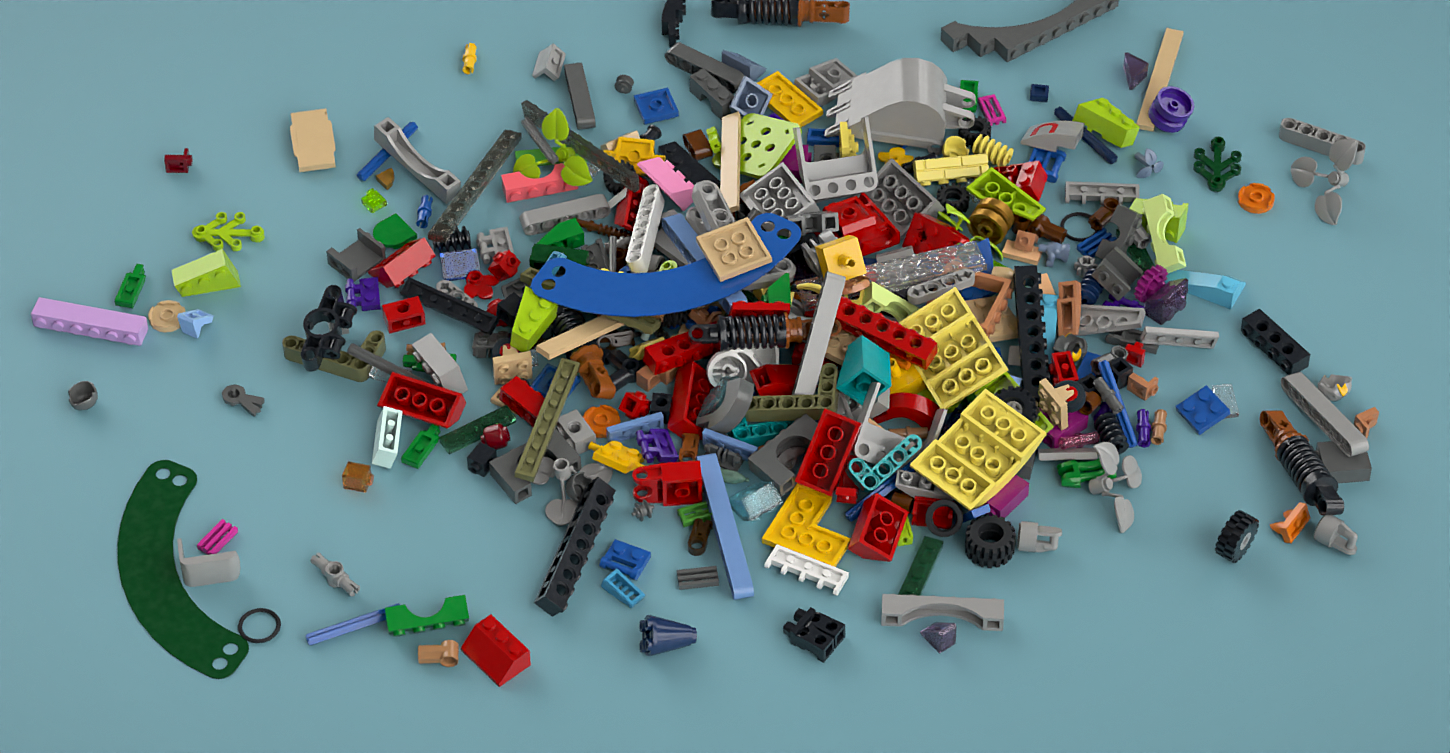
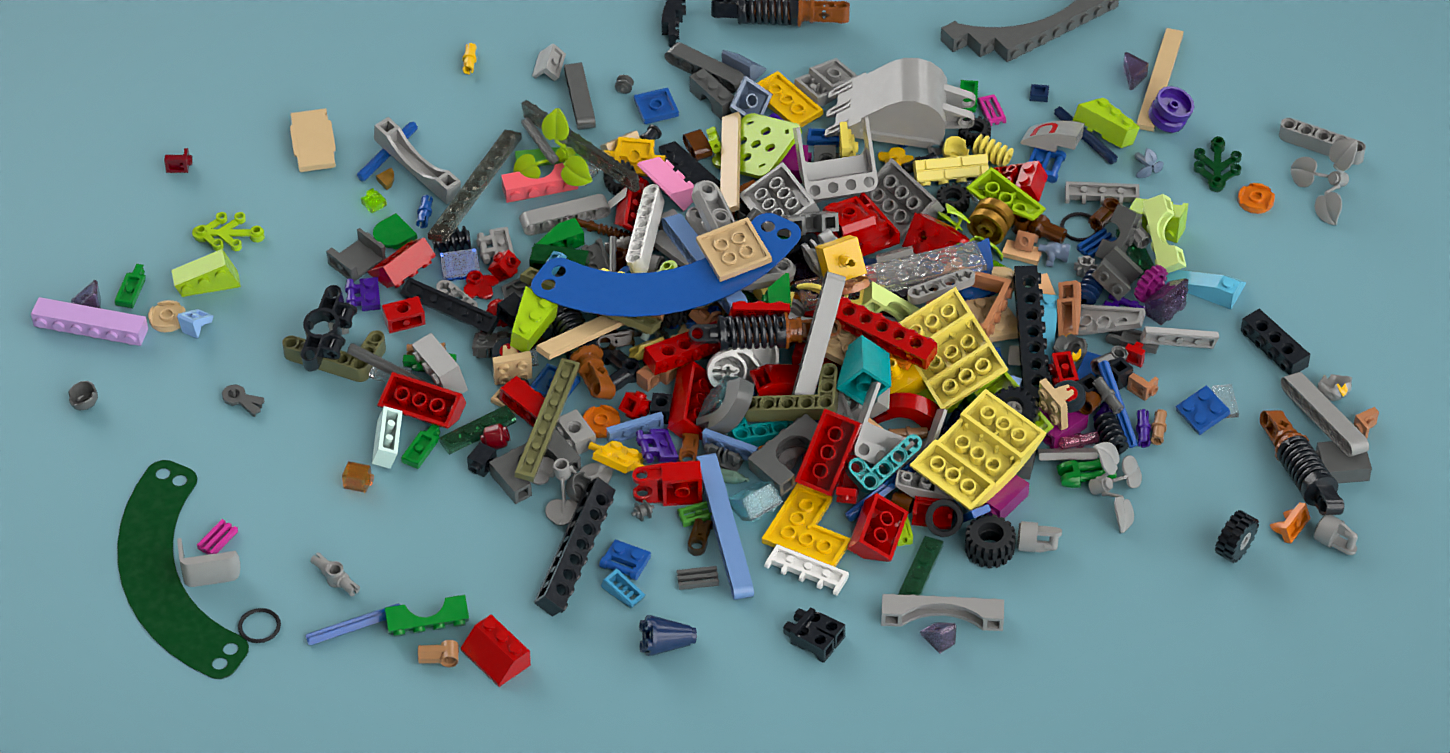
none -> clear purple slope [71,280,101,308]

